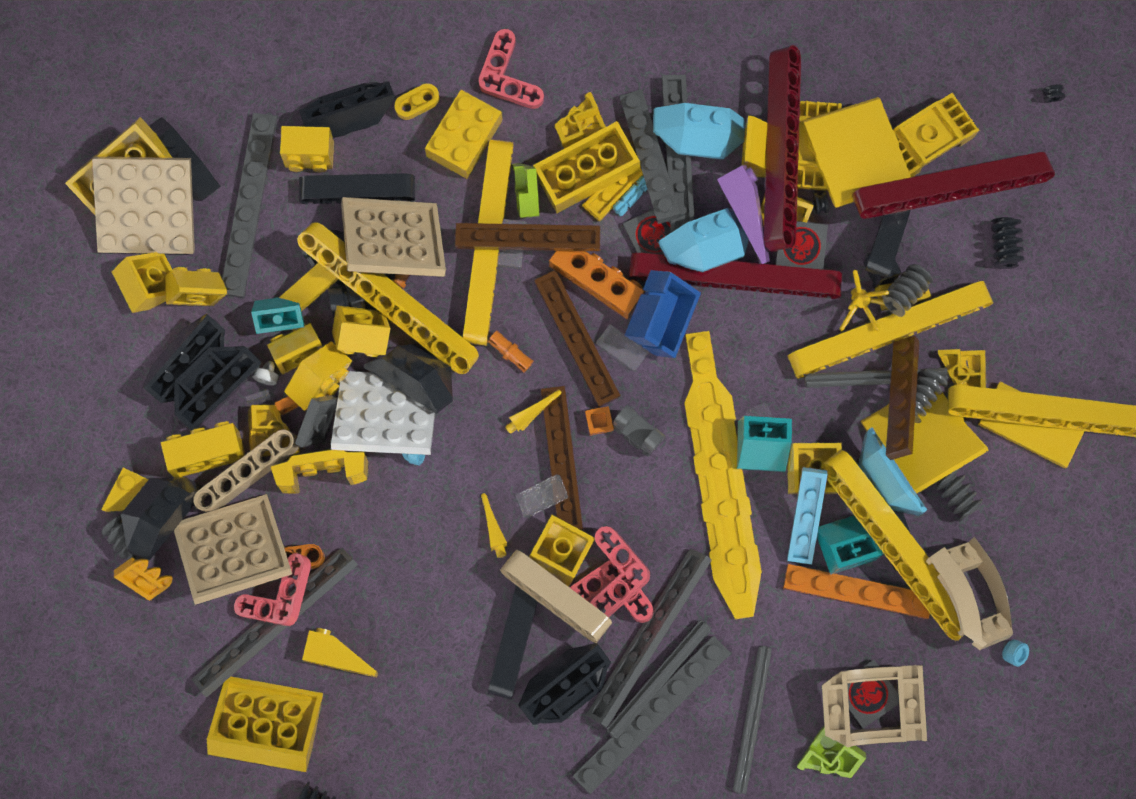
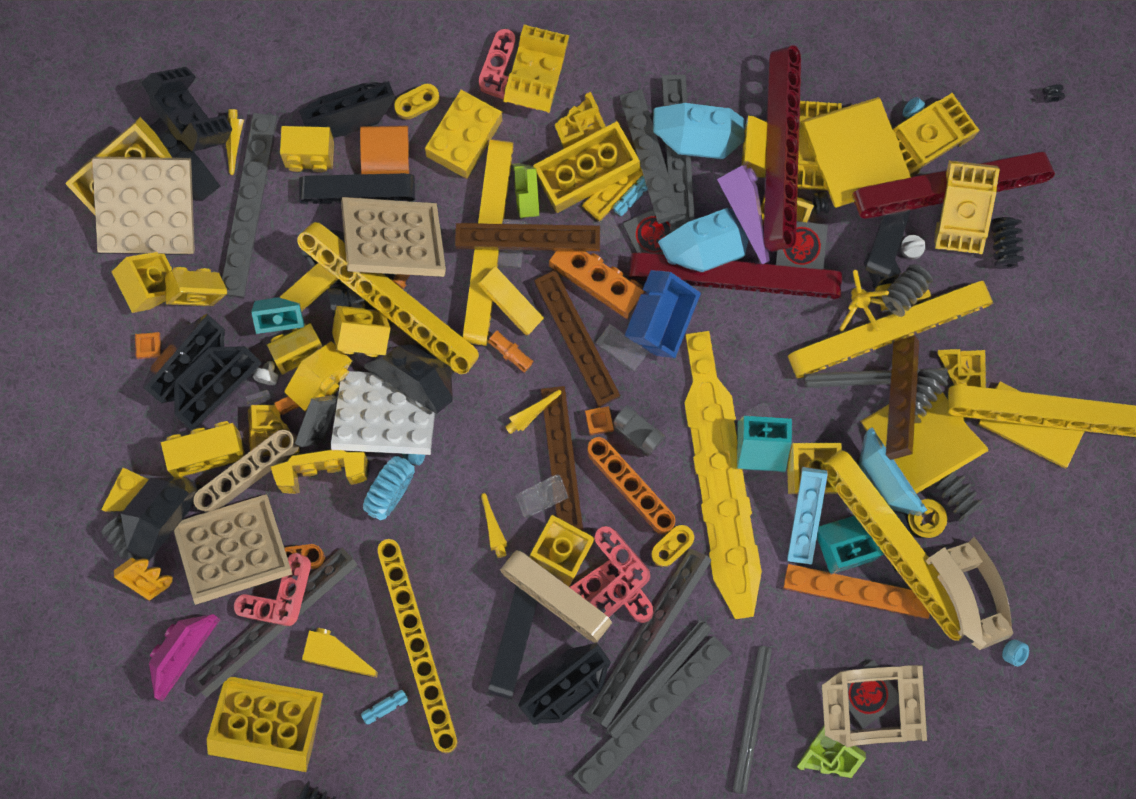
none -> orange tile [135,332,161,359]
none -> black plate [141,67,232,152]
none -> dark pink wedge [149,614,220,702]
none -> yellow piece [226,109,244,175]
none -> orange slope [360,126,409,174]
none -> medium azure axle [361,690,408,724]
none -> medium azure gear [363,456,415,520]
none -> yellow beam [378,539,458,753]
none -> yellow tile [477,266,544,335]
none -> yellow plate [503,24,569,113]
none -> orange beam [587,437,675,534]
none -> yellow plate [651,525,694,567]
none -> white tile [900,235,925,260]
none -> medium azure tile [903,97,925,119]
none -> yellow gear [908,499,947,538]
none -> yellow plate [934,160,1000,254]

